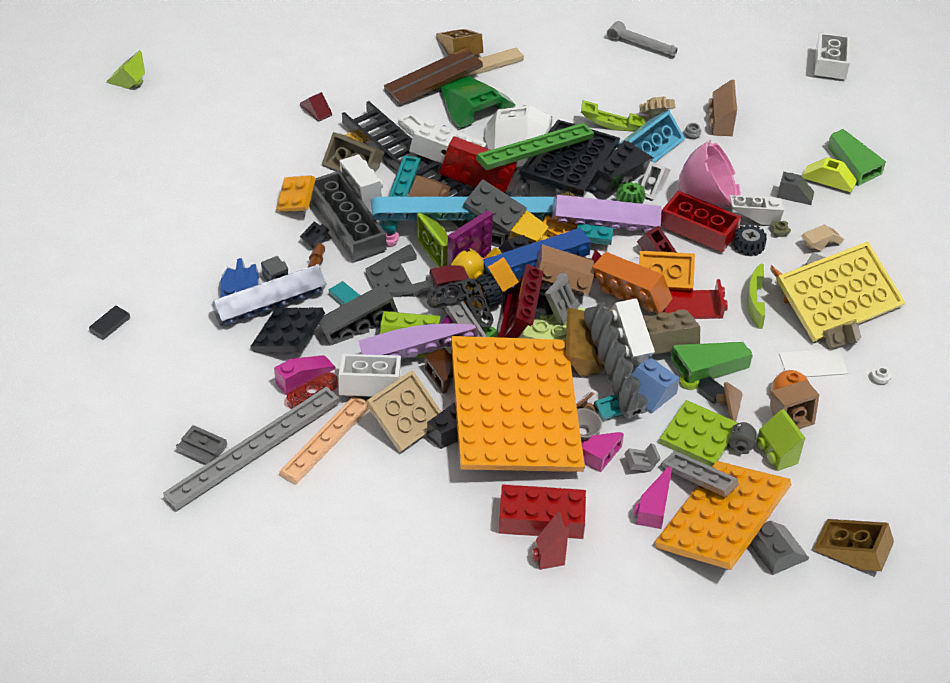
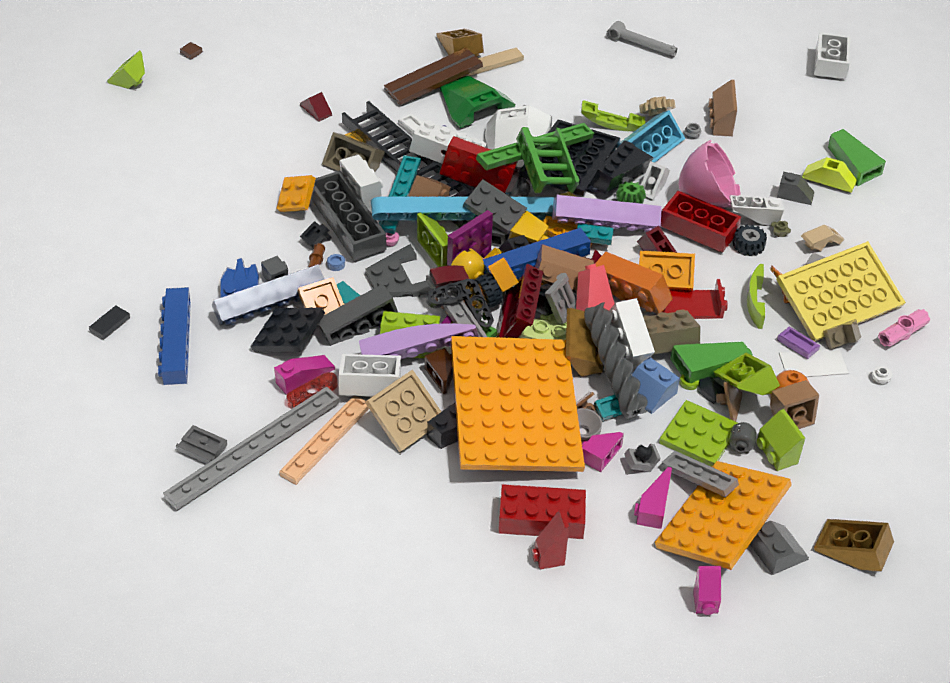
none -> blue brick [158,287,191,385]
none -> reddish brown tile [180,42,203,59]
none -> plate [297,277,344,315]
none -> medium blue tile [327,254,345,271]
none -> bright green fence [516,127,579,193]
none -> coral slope [576,264,615,311]
none -> black piece [635,444,653,463]
none -> dark pink slope [693,566,721,615]
none -> lime slope [713,352,780,395]
none -> medium lavender tile [777,326,820,359]
none -> bright pink piece [878,309,930,347]

